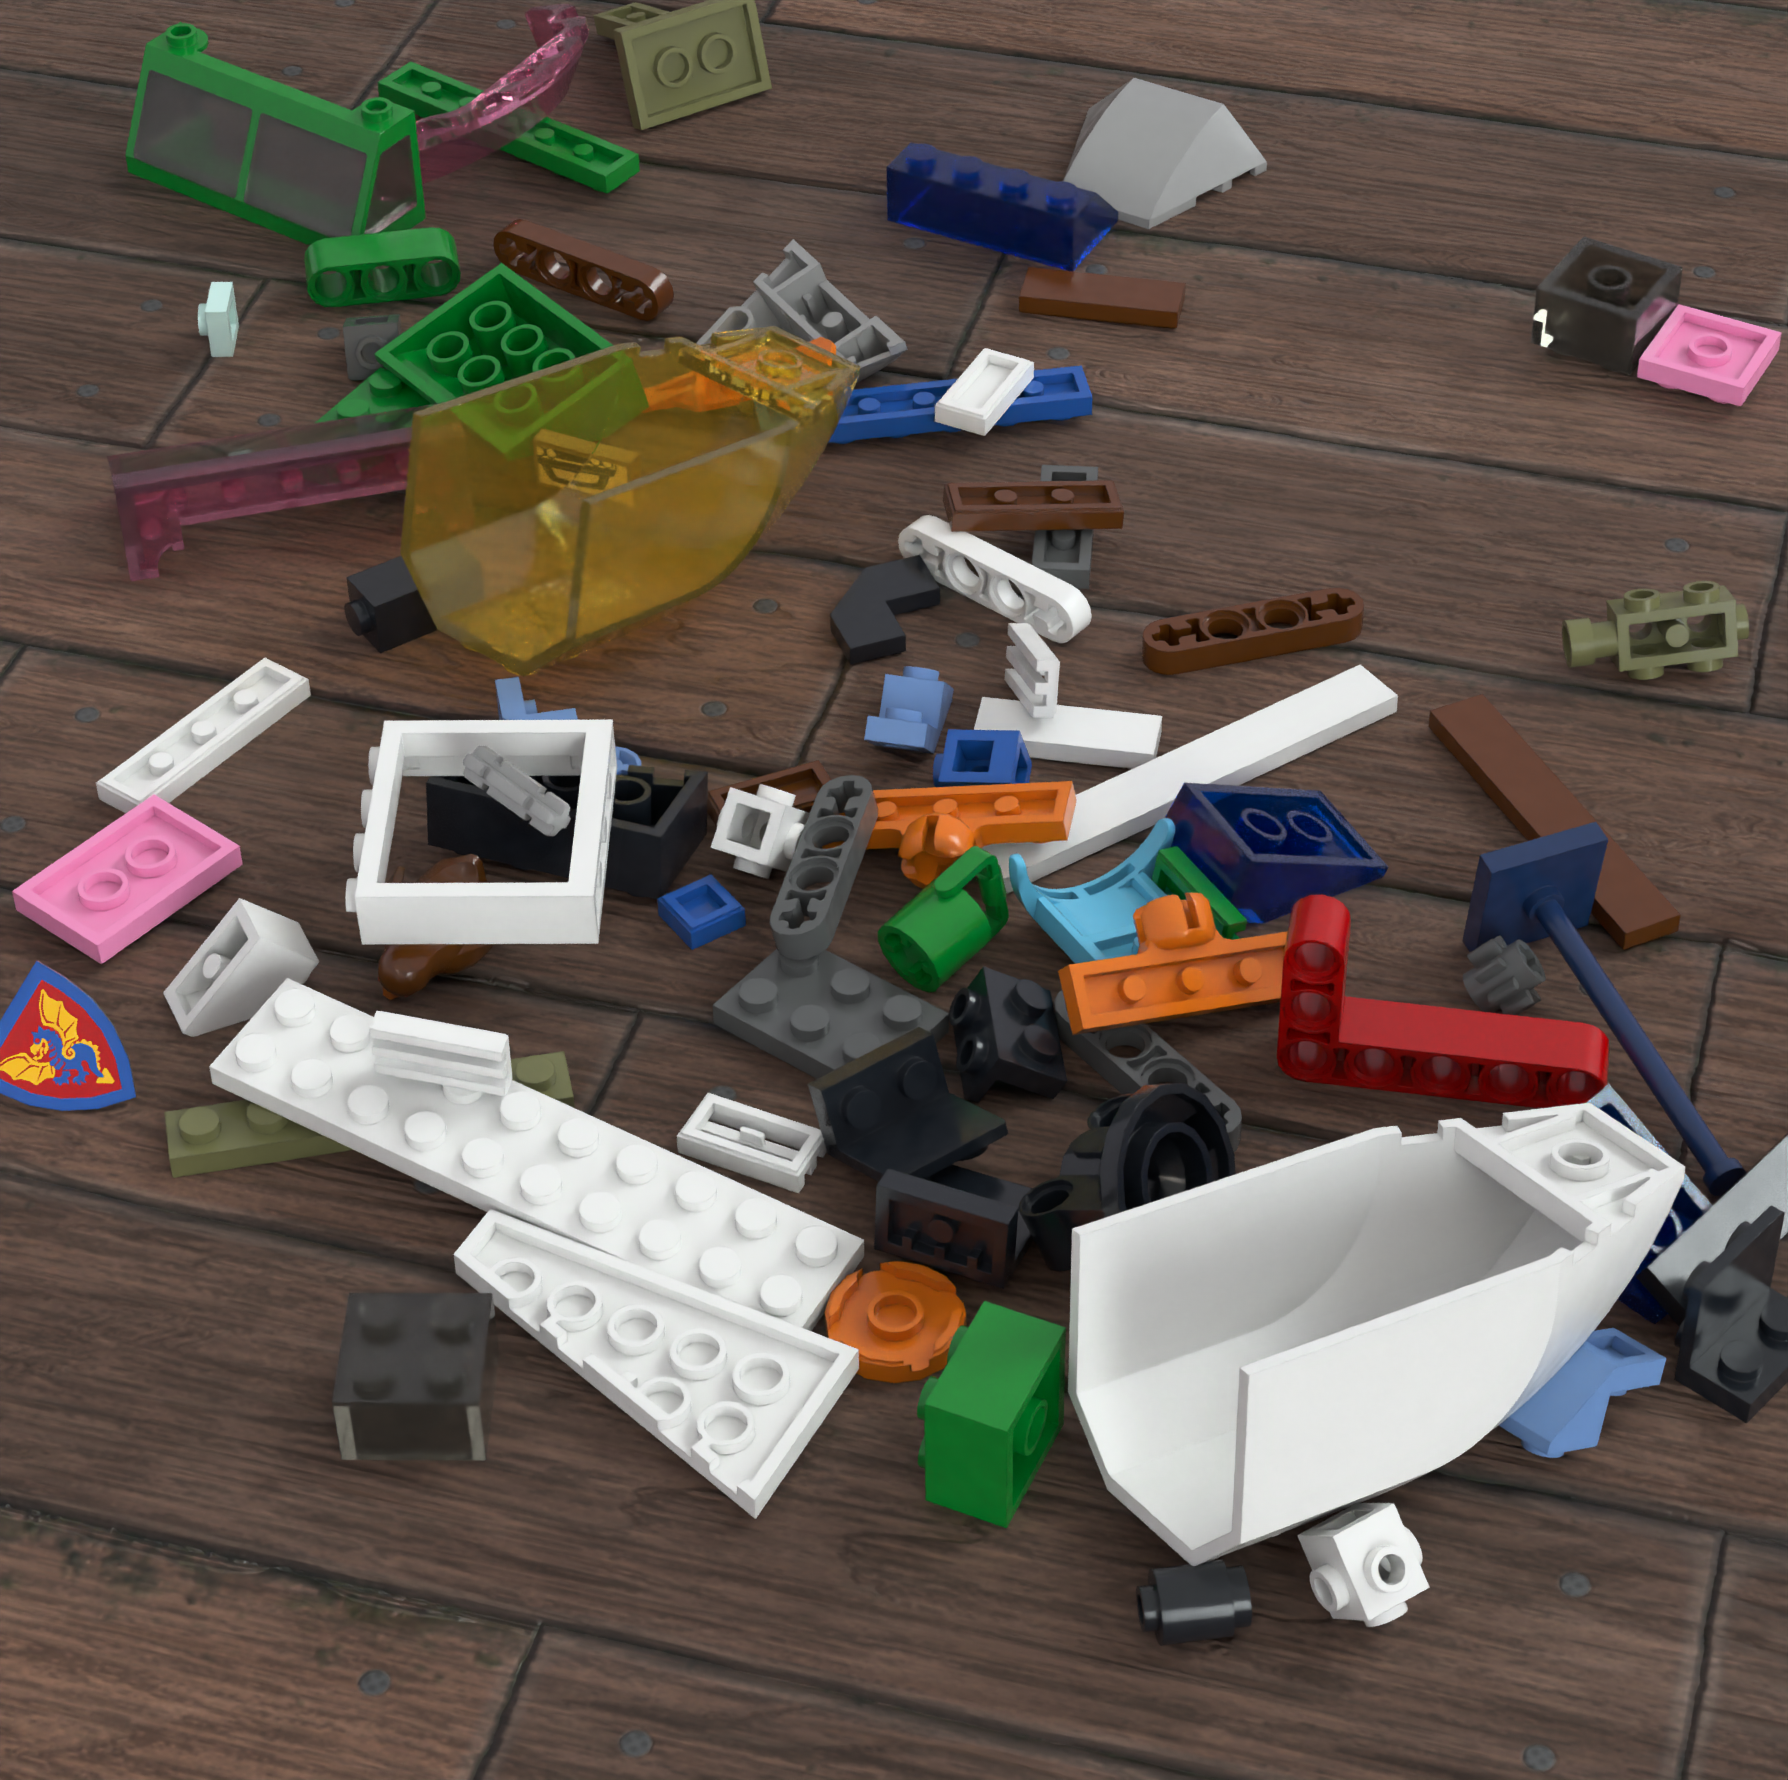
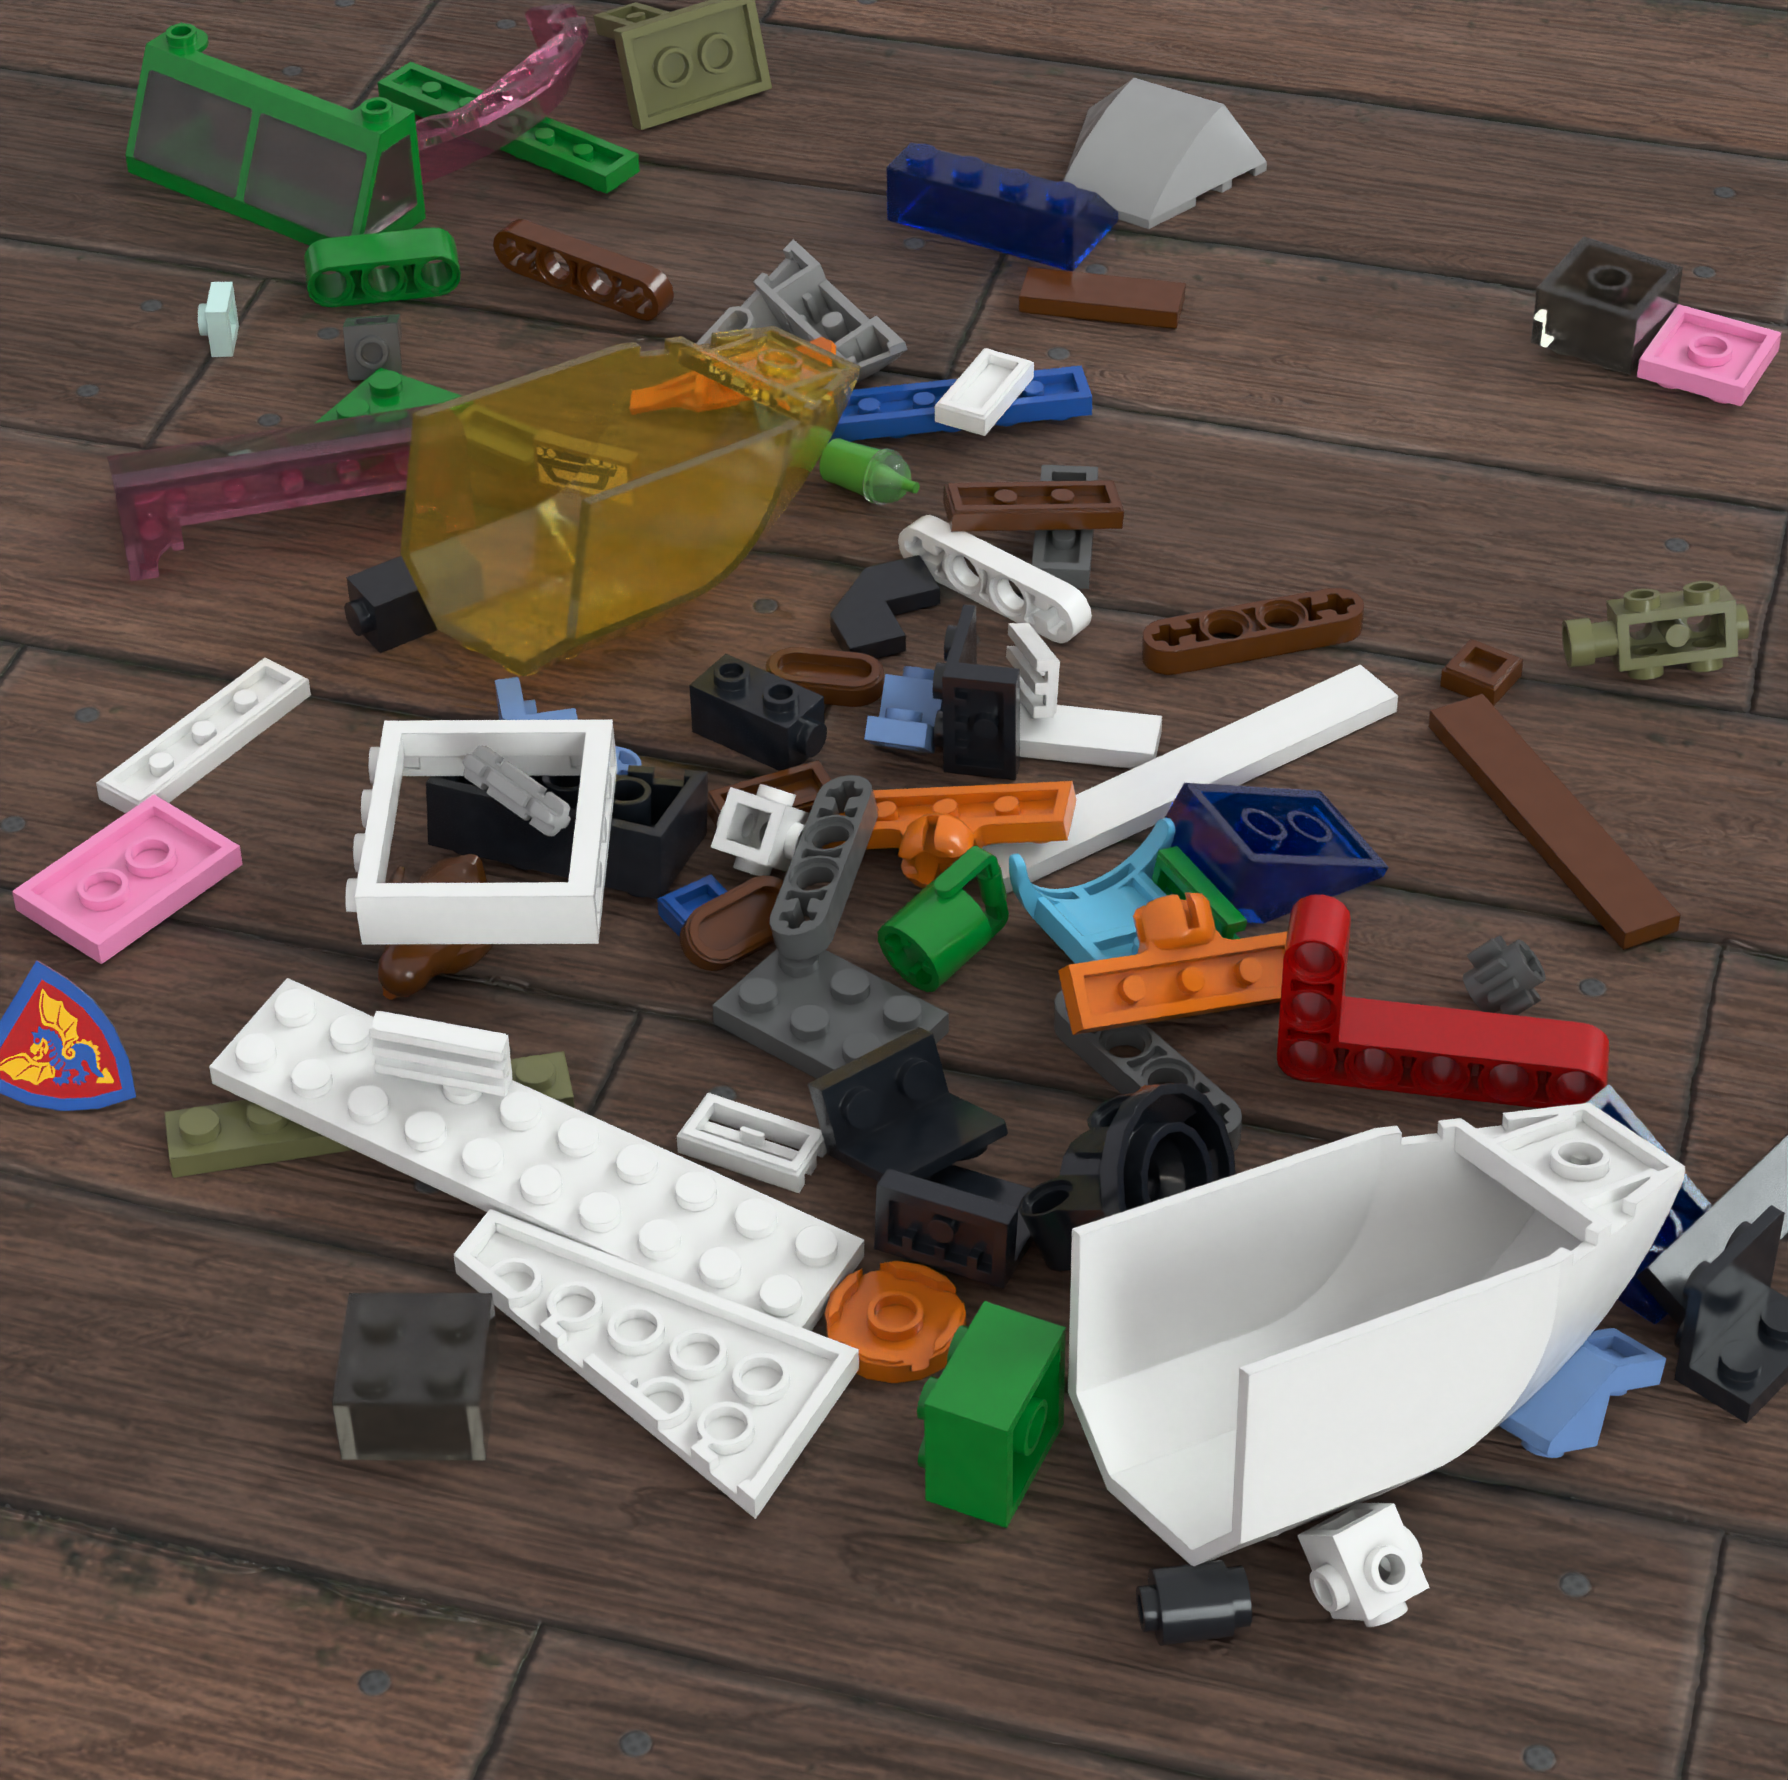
white slope [163,898,319,1037] -> none
green slope [374,263,646,460] -> none
blue brick [933,729,1032,787] -> none
black bracket [949,966,1067,1103] -> none
dark blue tile [1462,822,1746,1196] -> none
none -> reddish brown tile [680,875,783,971]
none -> black brick [689,654,827,771]
none -> reddish brown tile [766,647,884,707]
none -> piece [819,438,920,505]
none -> black bracket [932,604,1020,780]
none -> reddish brown tile [1440,639,1523,706]

